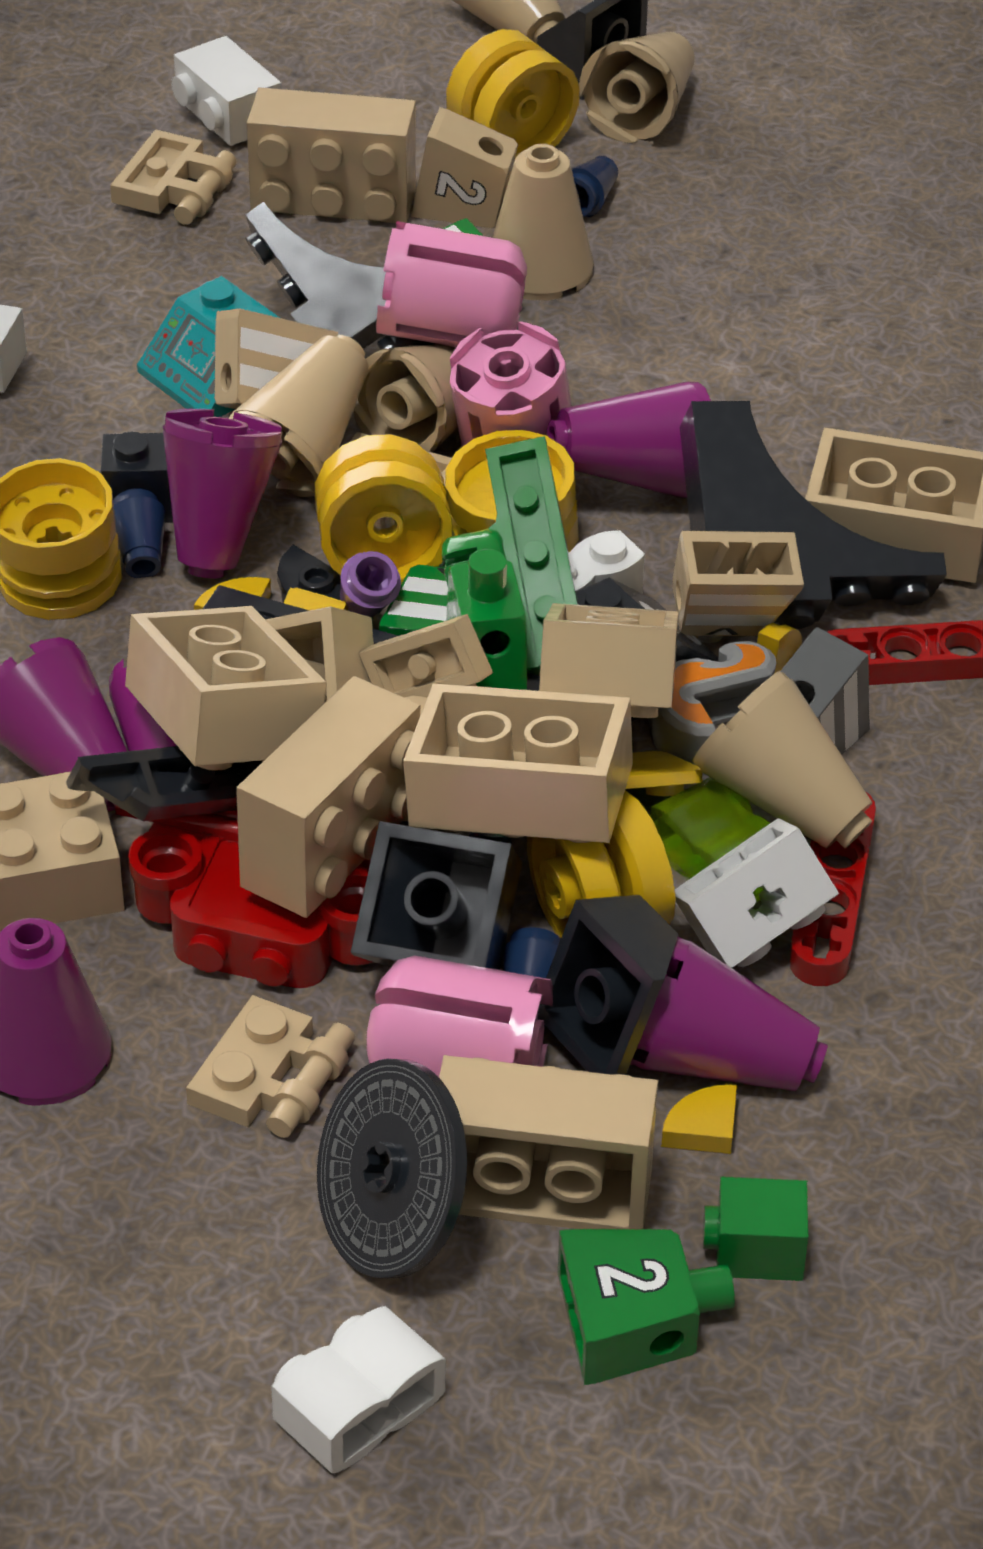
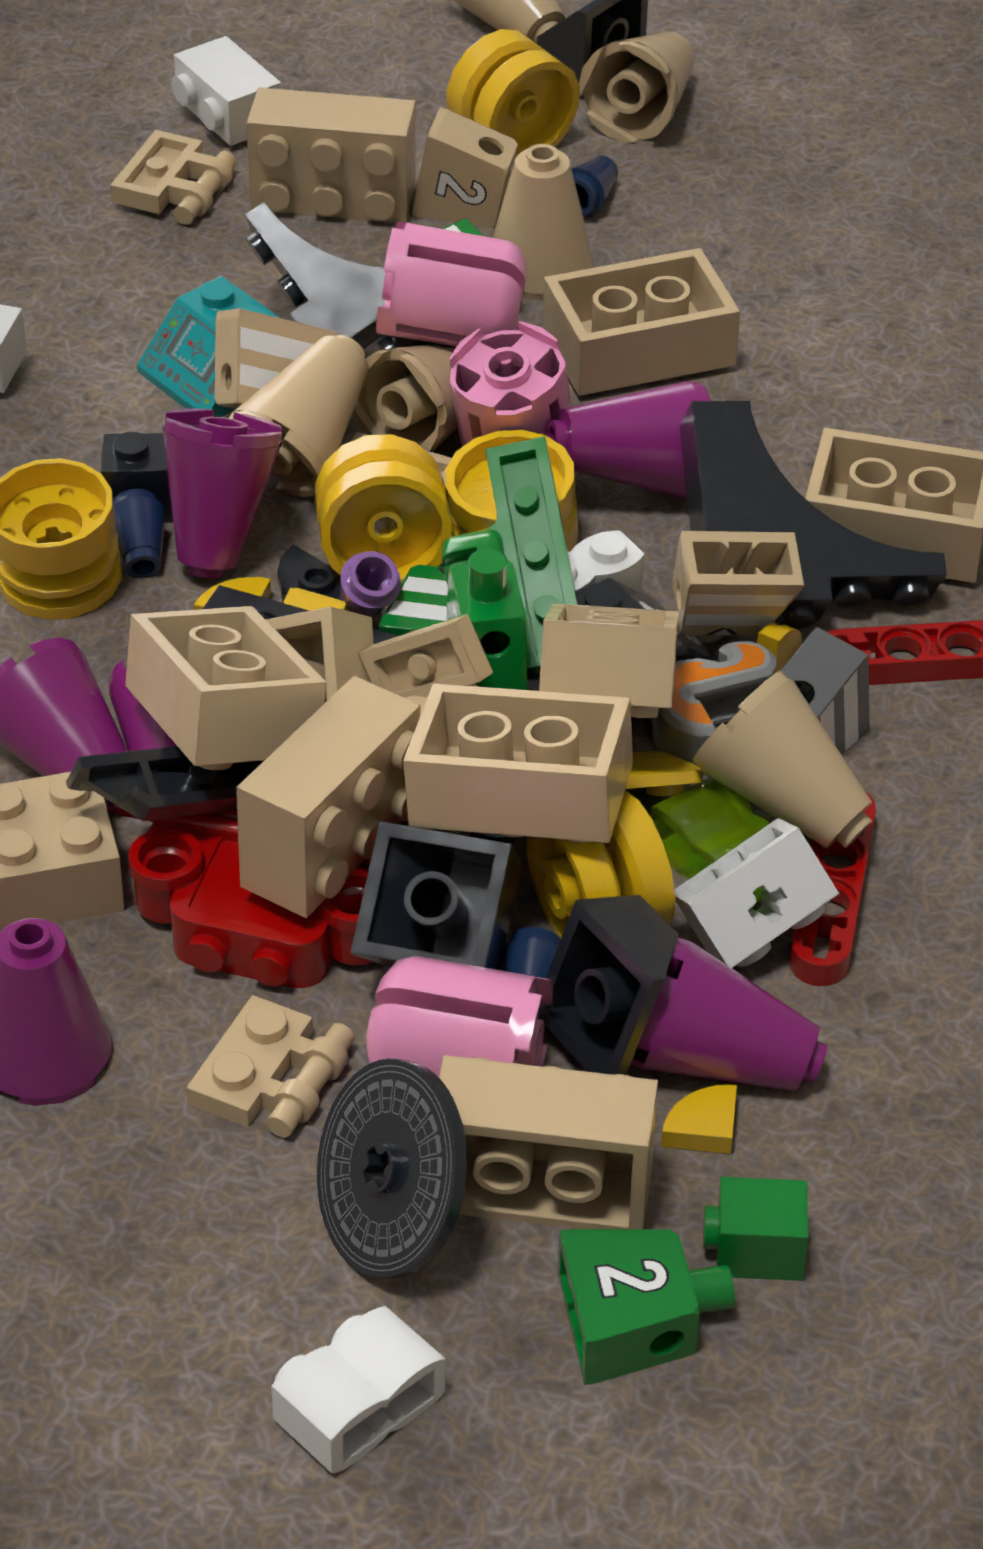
none -> tan brick [543,248,740,396]

